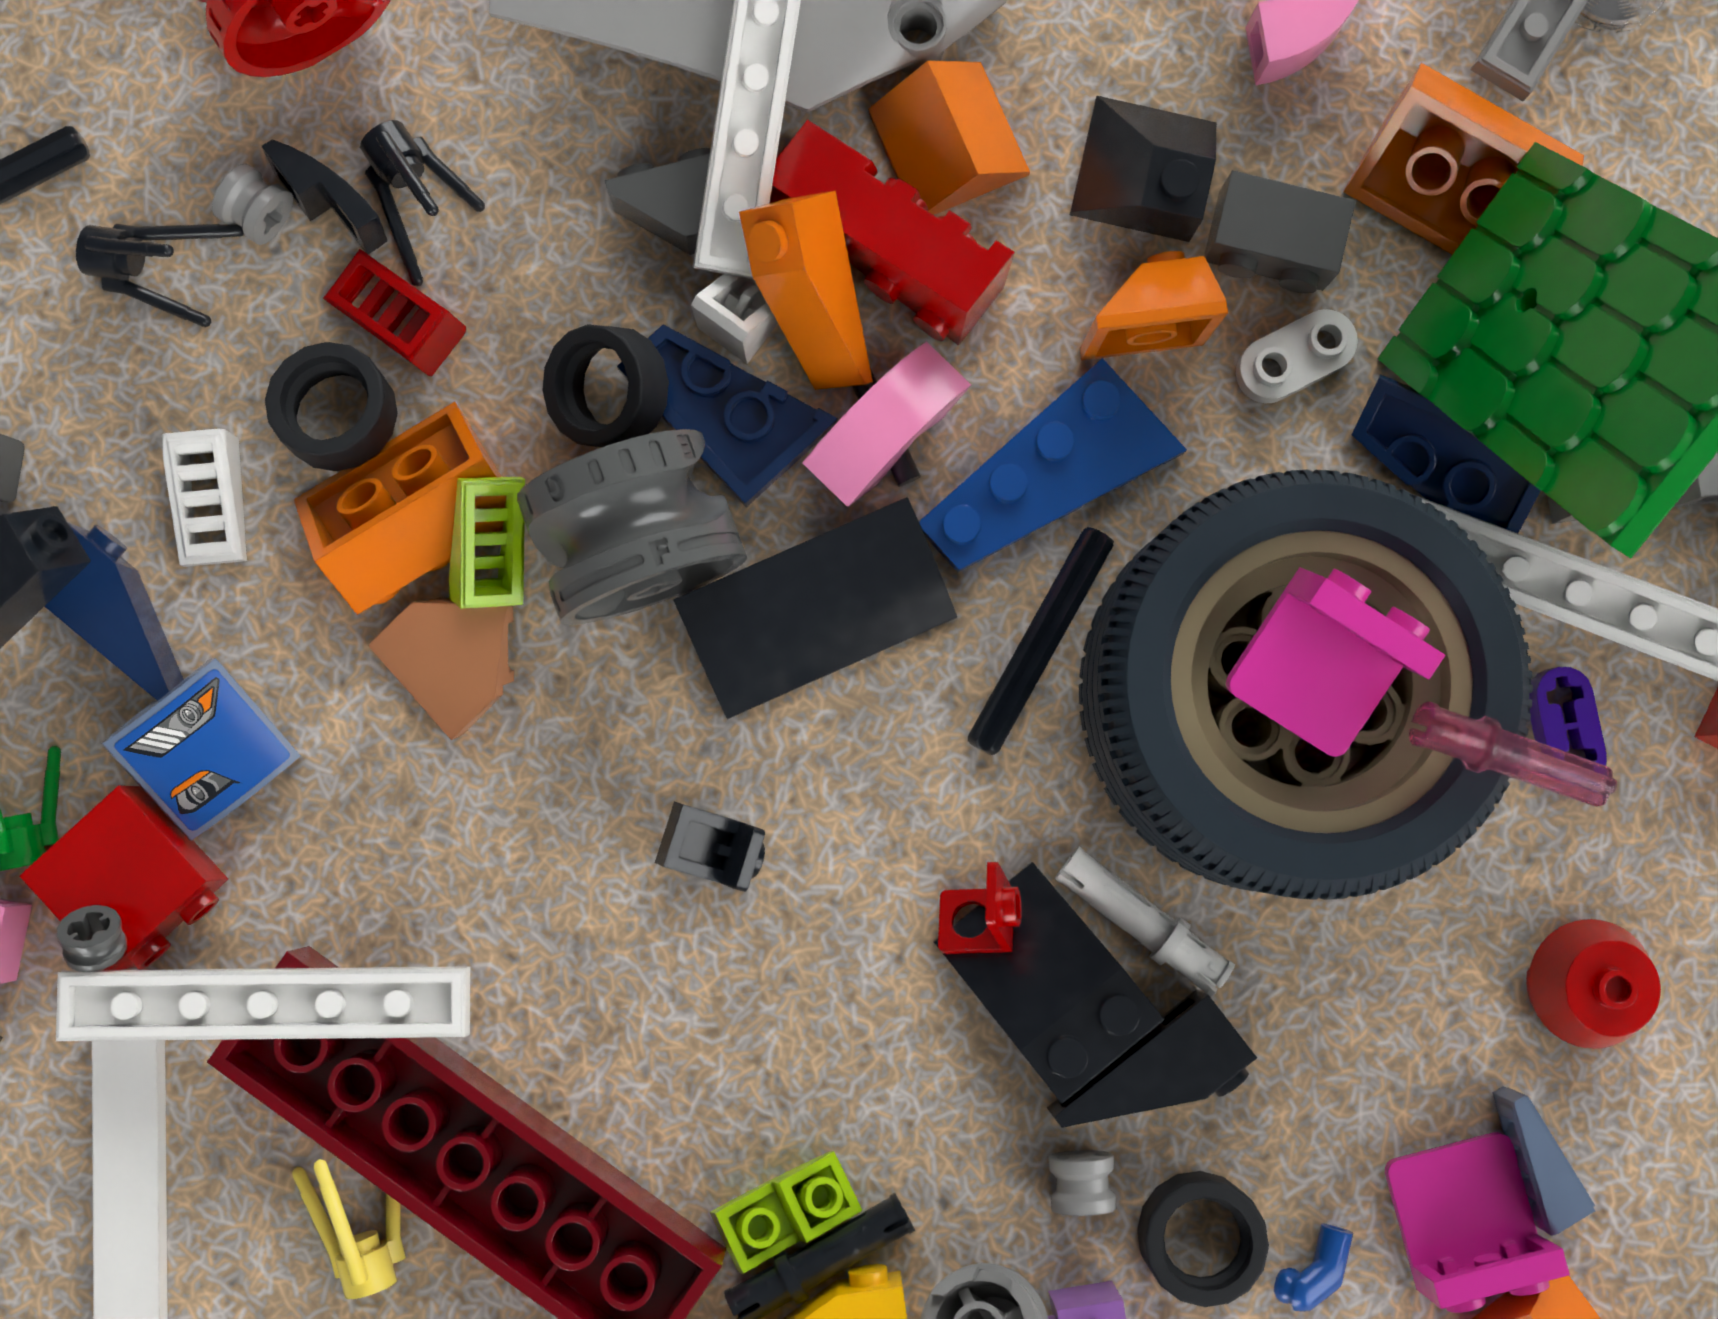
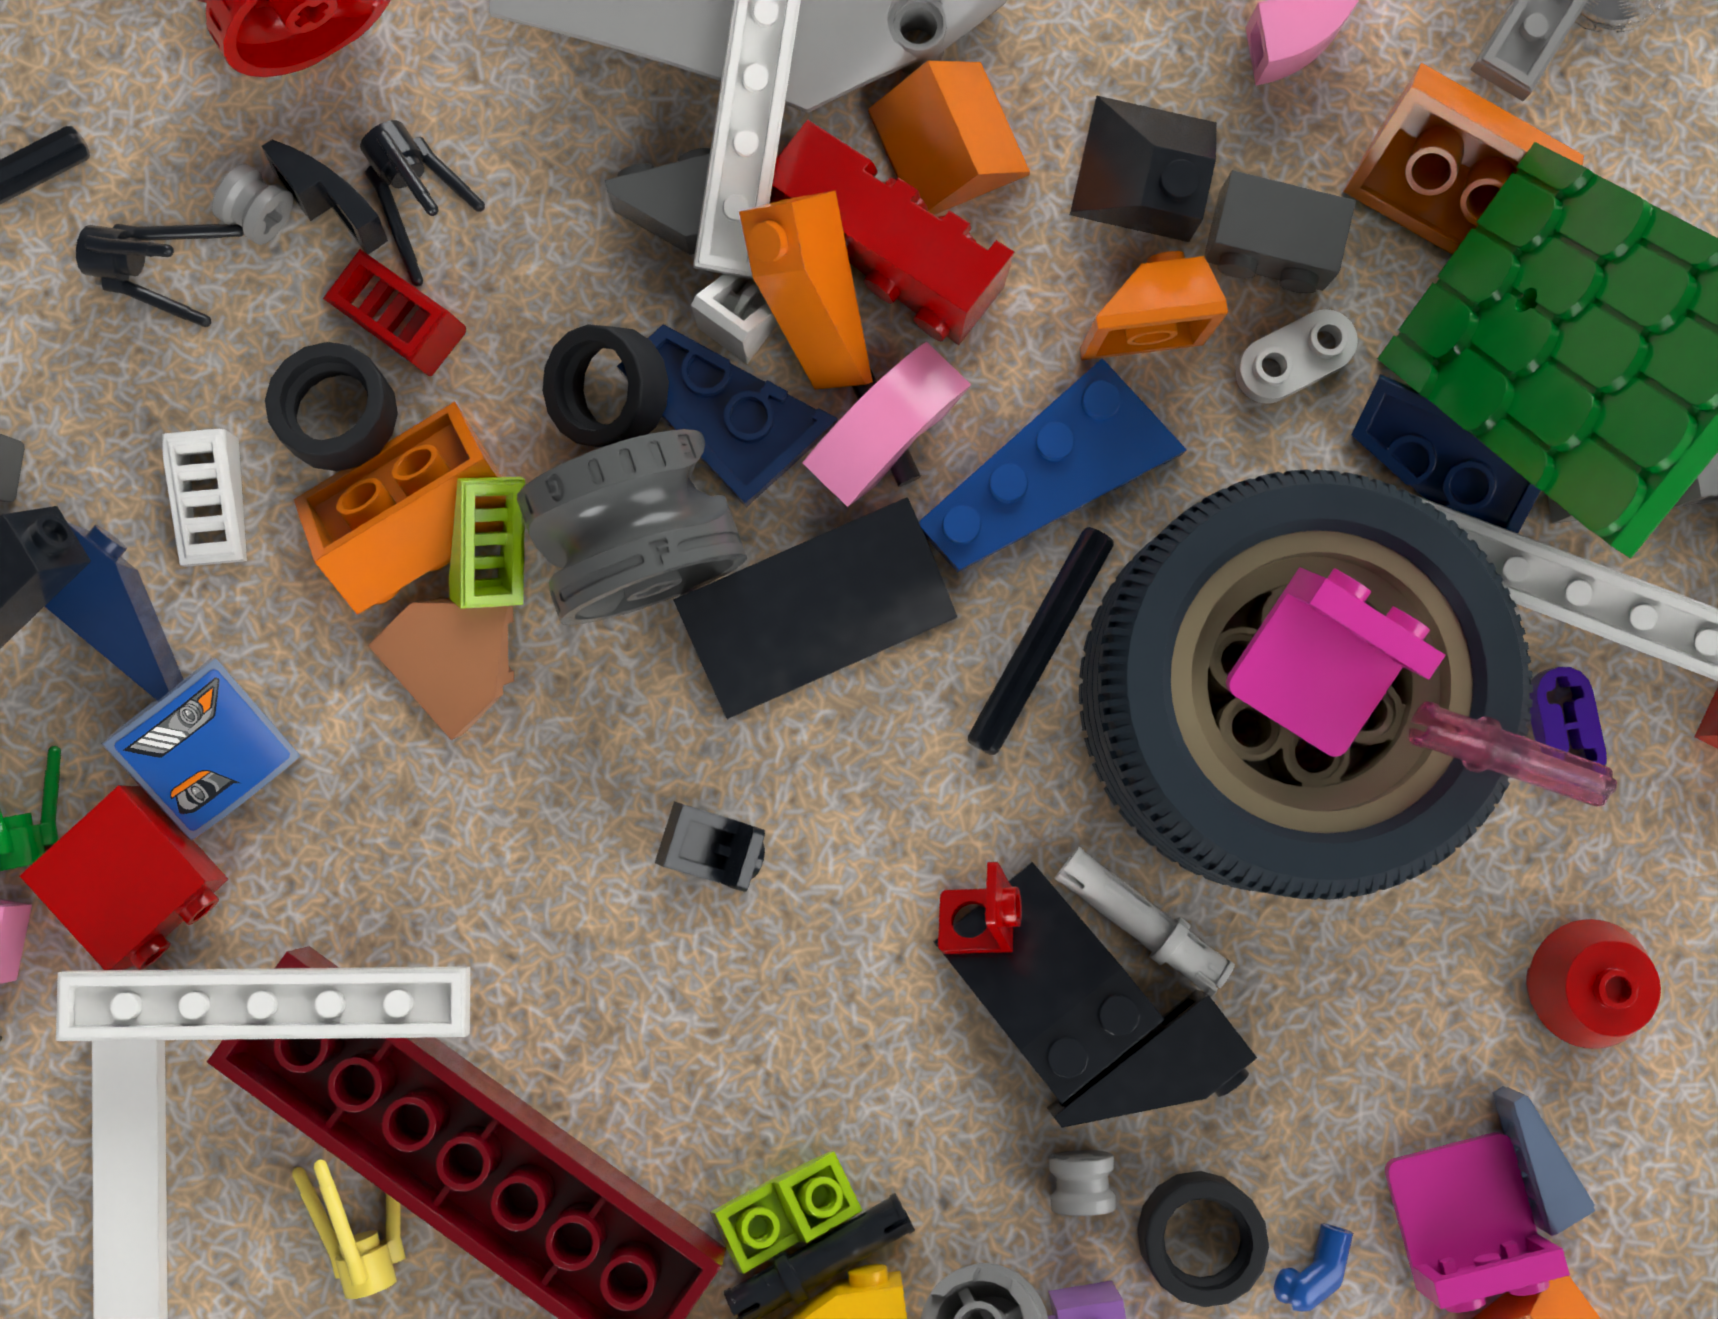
dark grey bush [57,905,127,972] -> none

